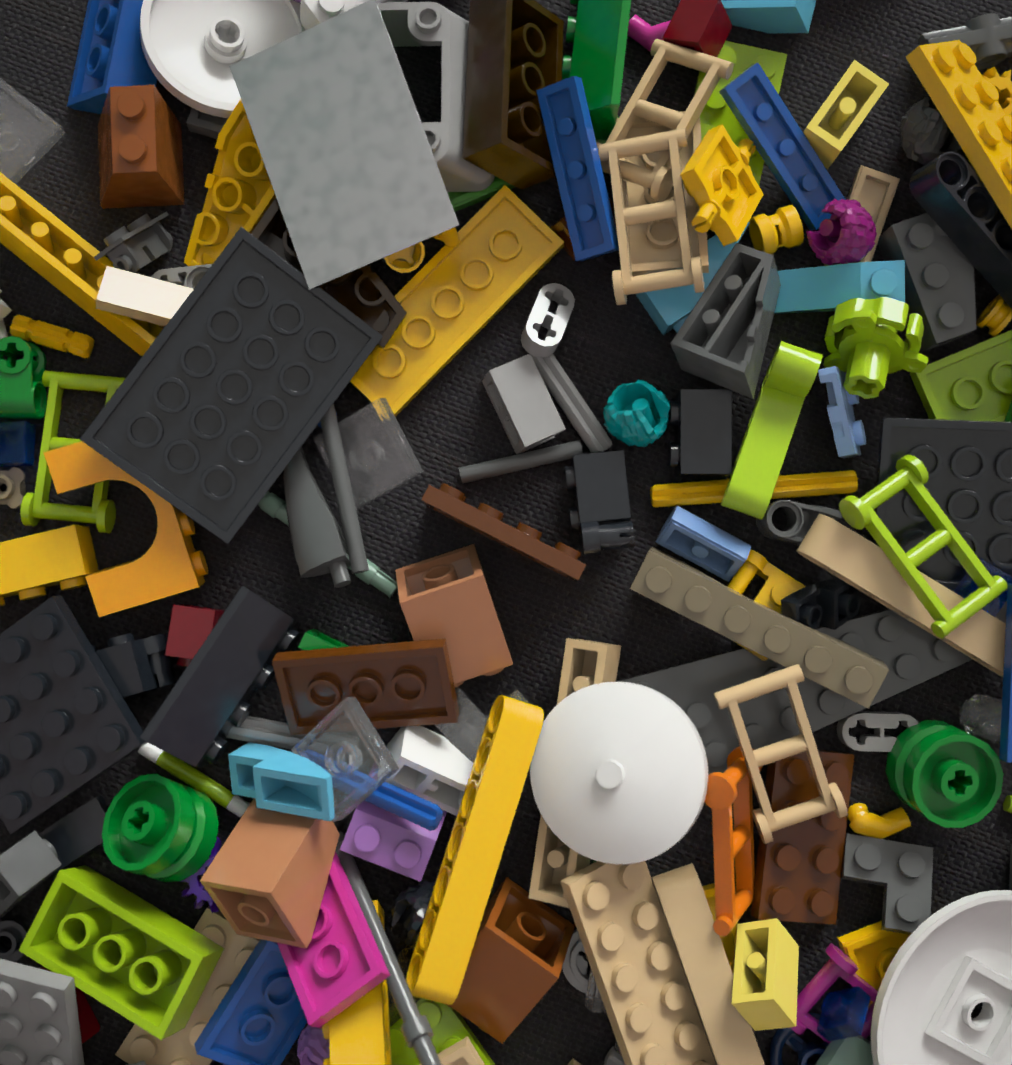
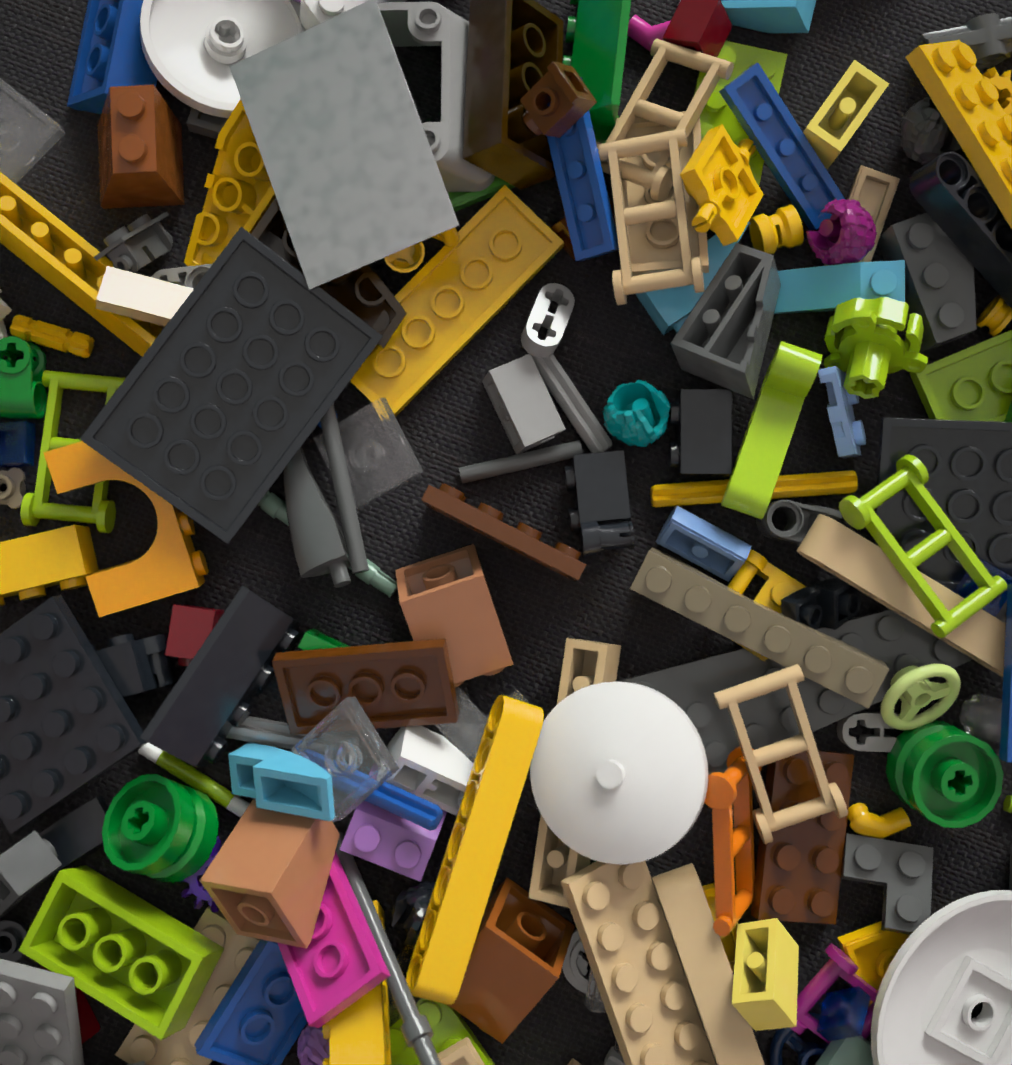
none -> reddish brown brick [520,61,597,138]
none -> yellowish green piece [880,663,961,730]

